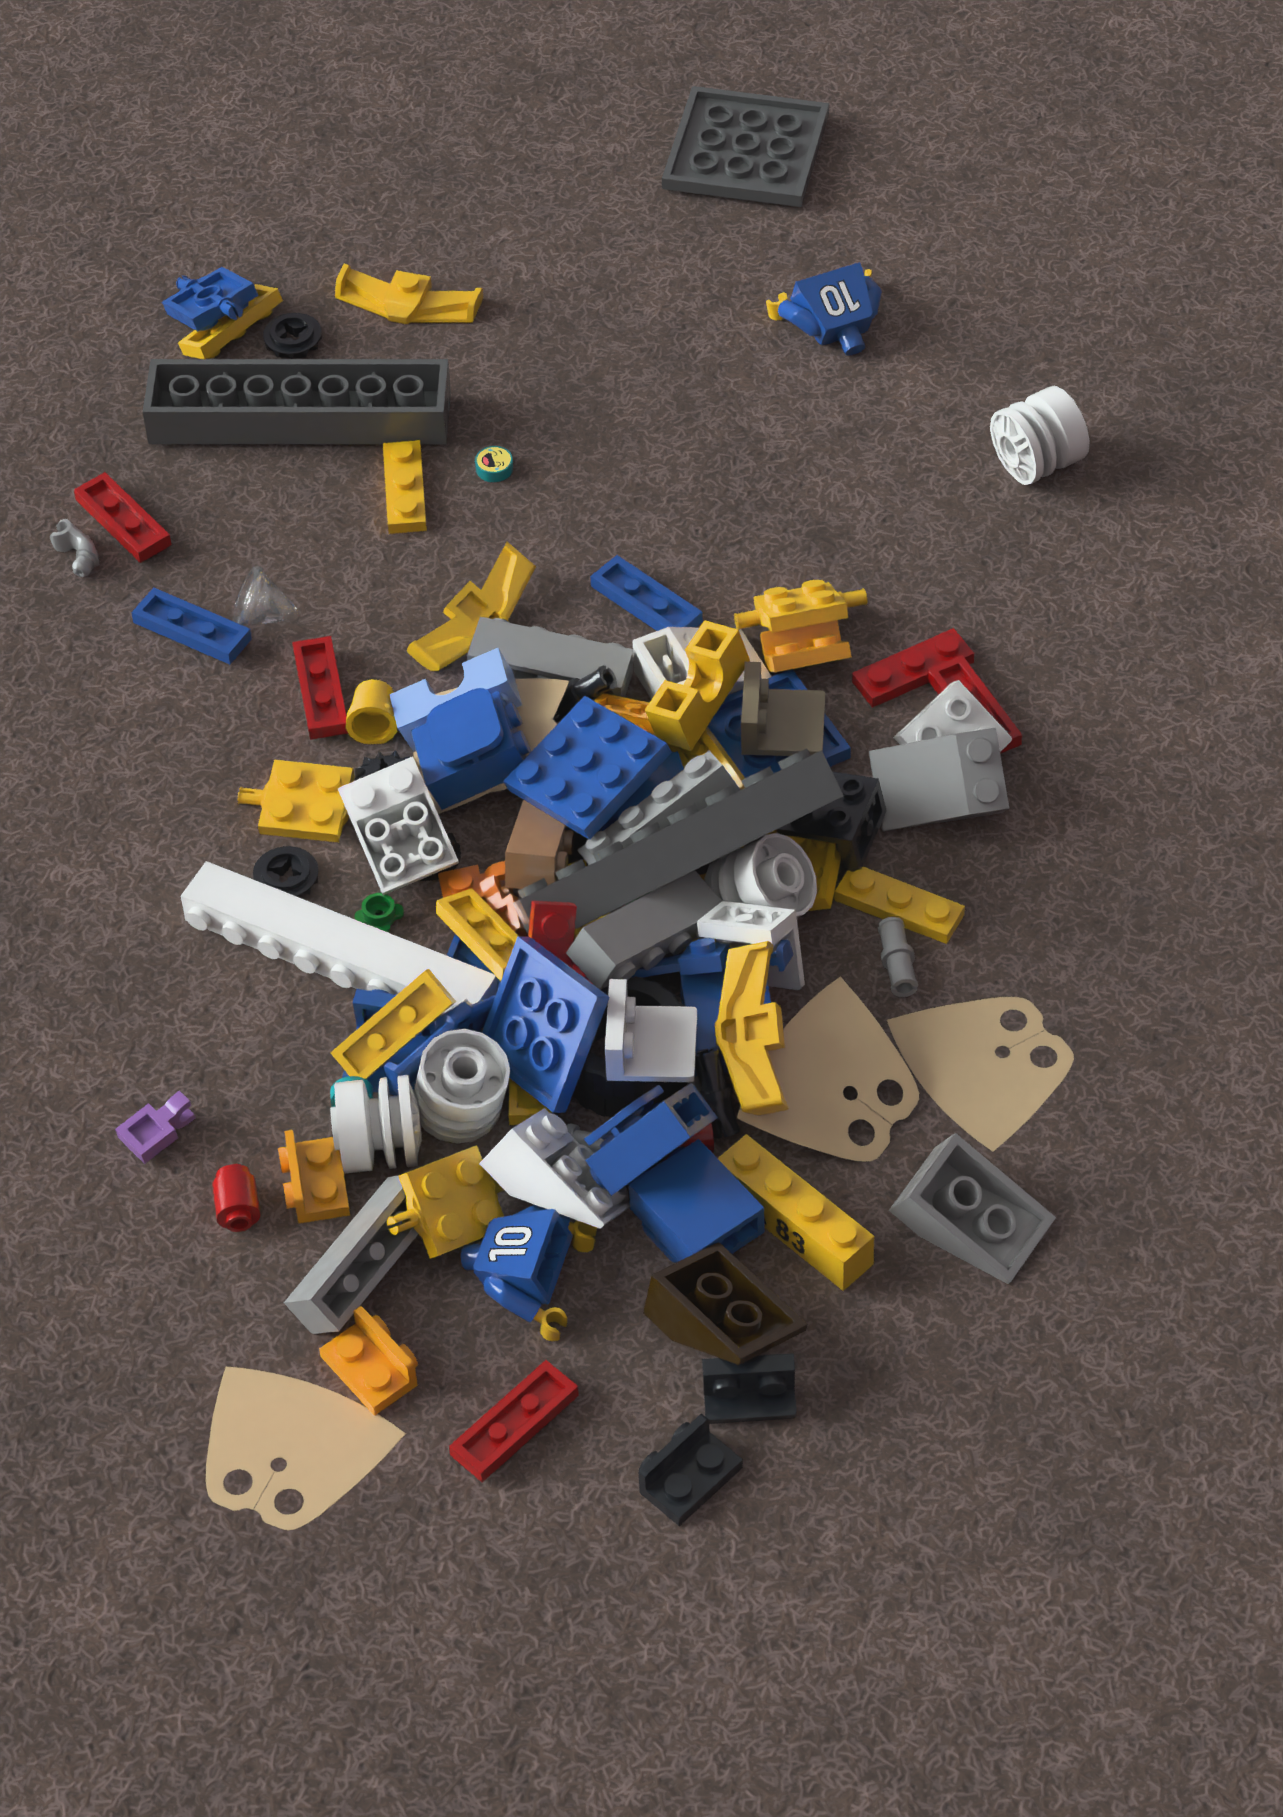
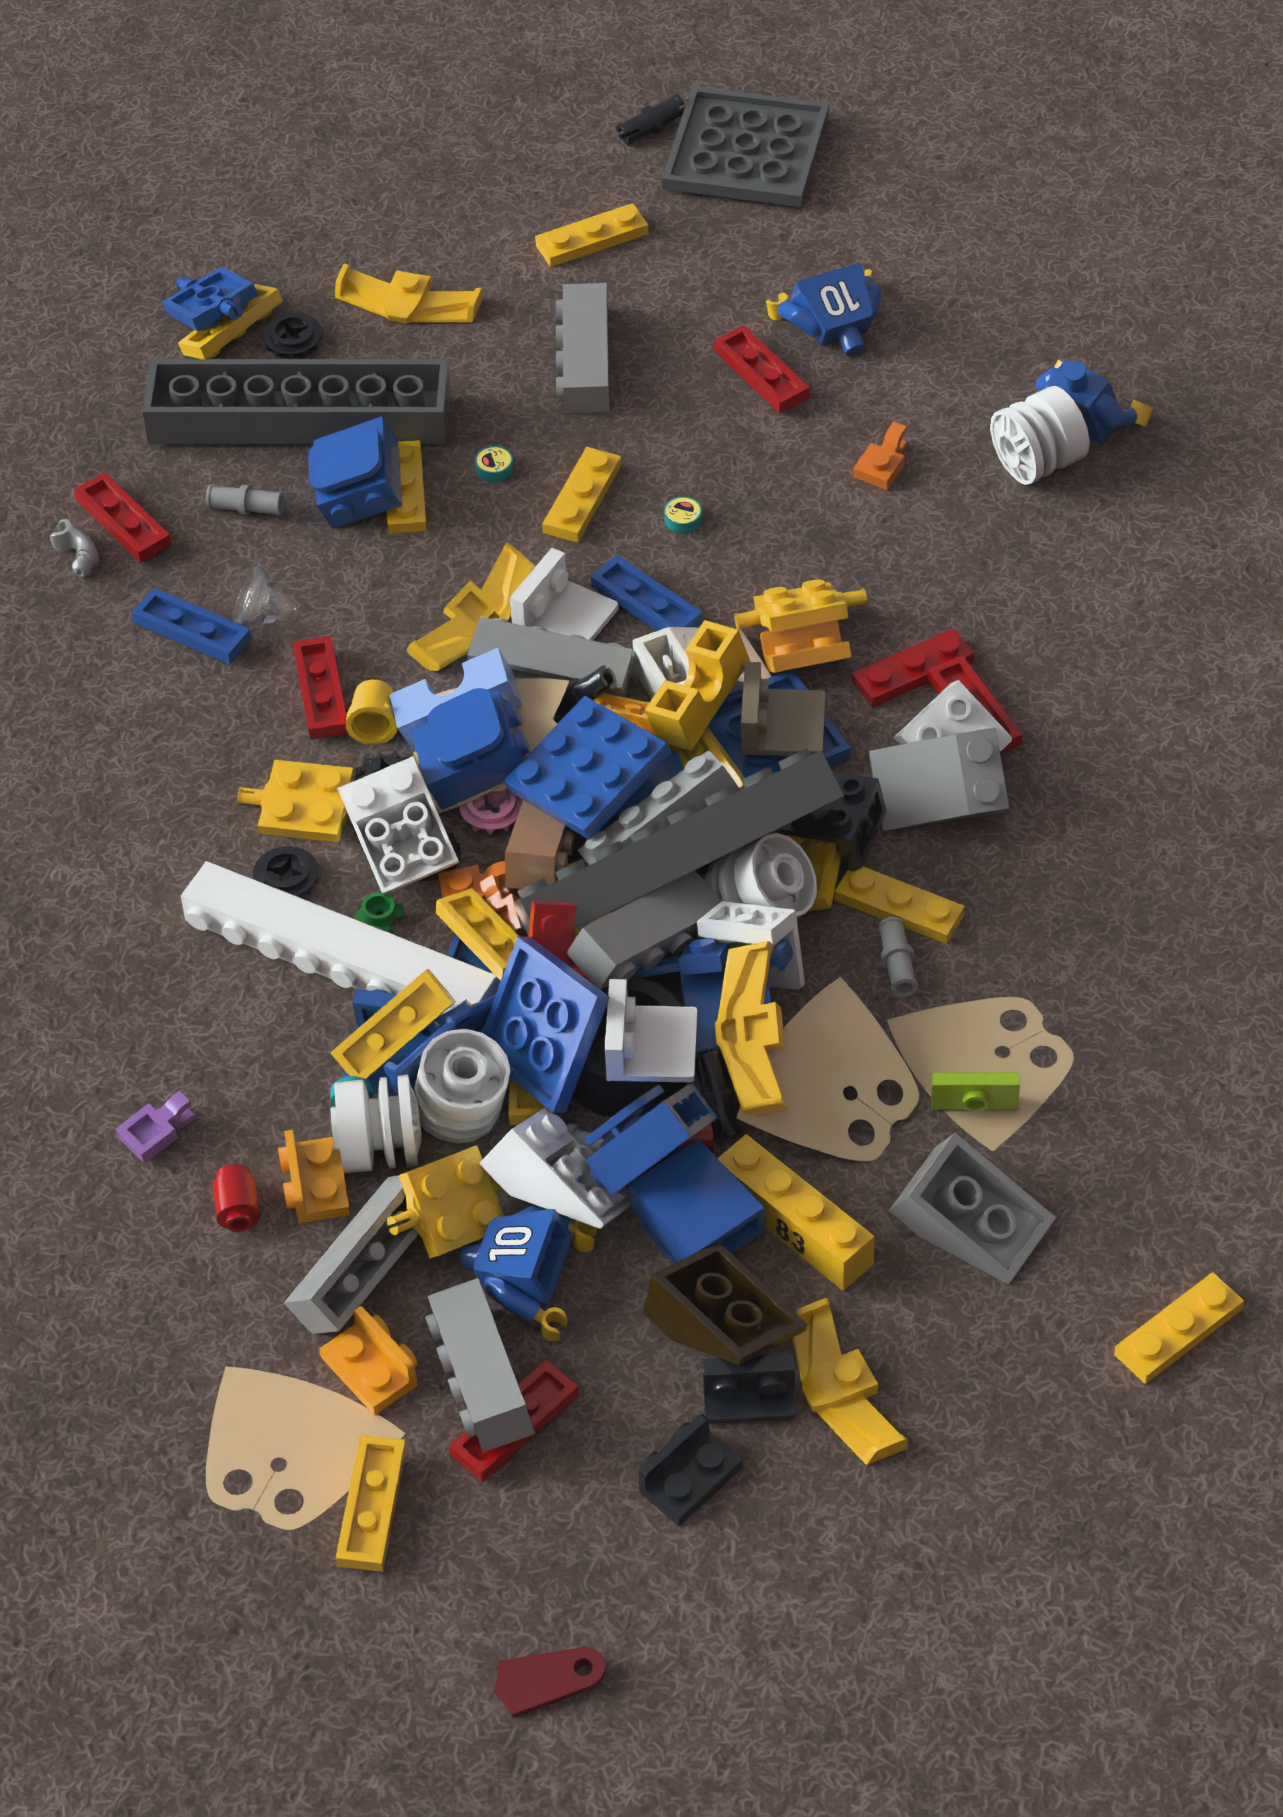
none -> light grey pin [205,484,285,516]
none -> blue brick [308,416,402,528]
none -> yellow plate [336,1435,406,1572]
none -> light grey brick [425,1278,535,1453]
none -> bright pink gear [459,788,523,836]
none -> dark red piece [494,1647,606,1718]
none -> white bracket [510,548,618,641]
none -> yellow plate [535,203,649,267]
none -> yellow plate [542,447,622,543]
none -> light grey brick [556,283,610,413]
none -> black pin [616,94,685,145]
none -> tile [664,497,702,534]
none -> red plate [714,325,810,414]
none -> yellow plate [792,1298,908,1465]
none -> orange plate [853,421,907,490]
none -> lime plate [931,1072,1020,1112]
none -> blue torso [1035,359,1154,444]
none -> yellow plate [1114,1272,1244,1384]

